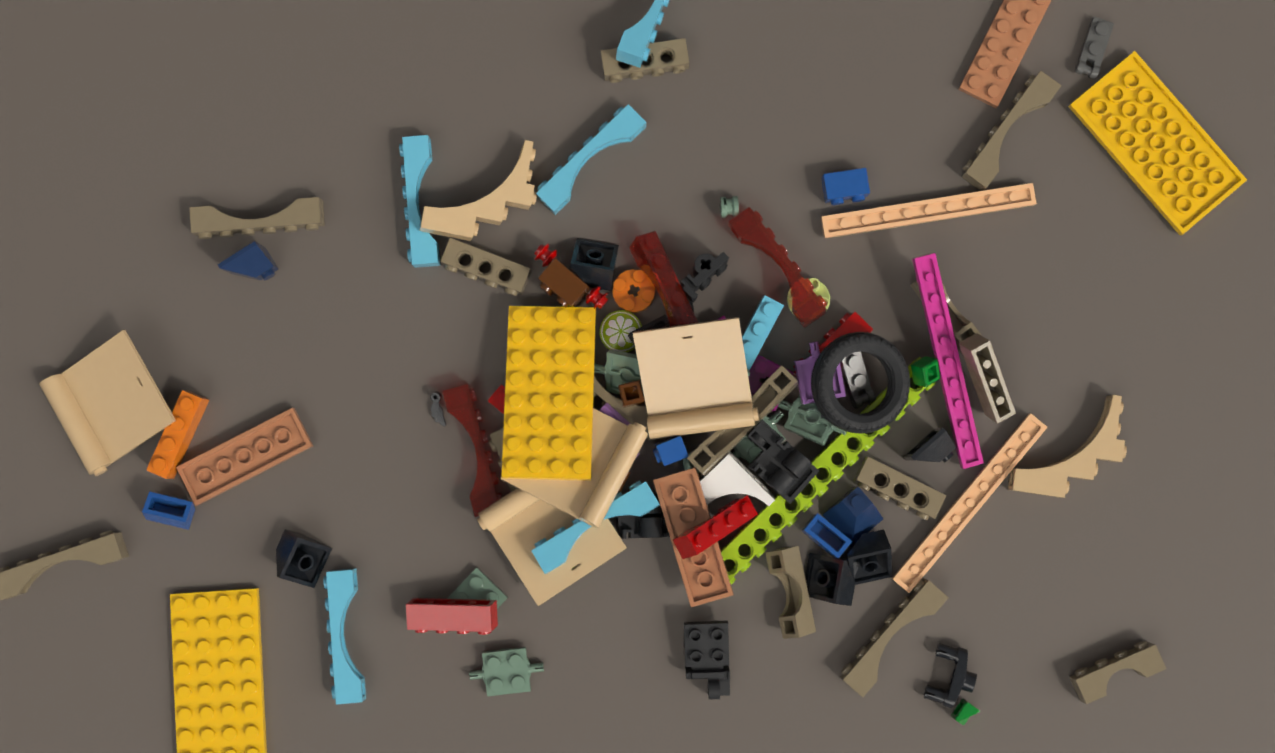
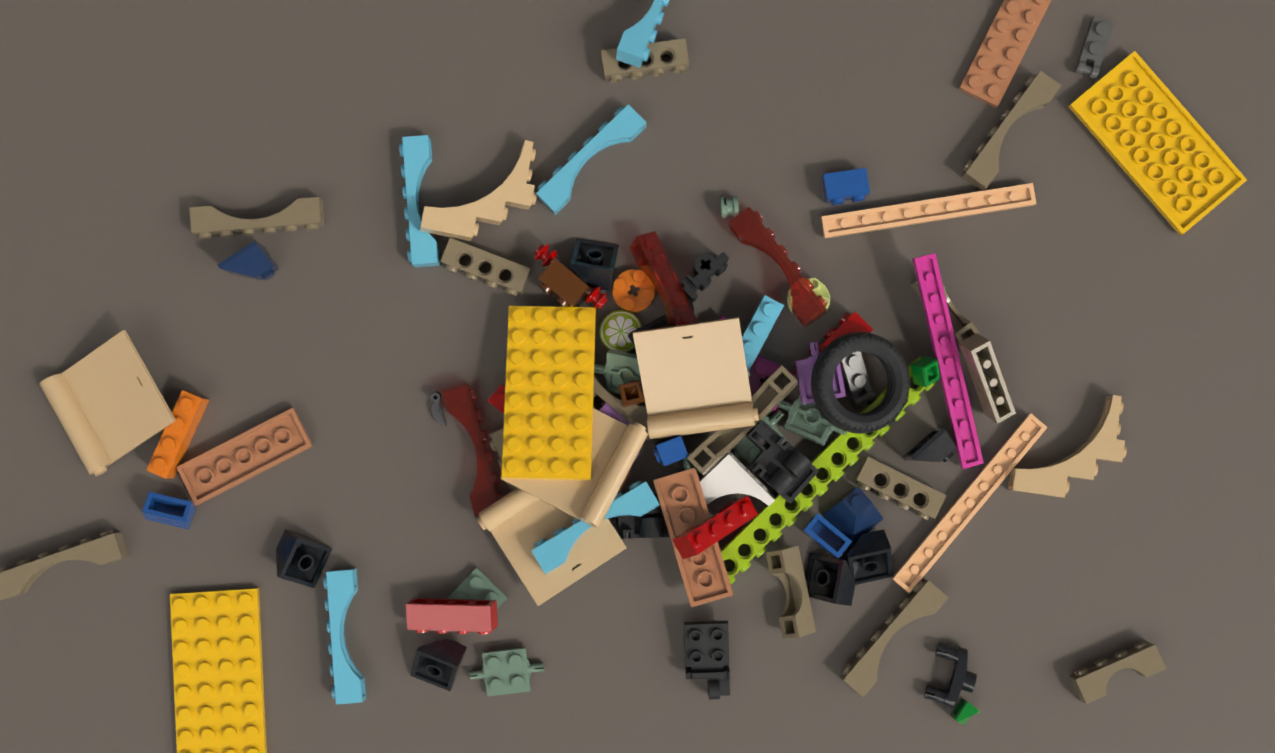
none -> black slope [410,639,467,691]

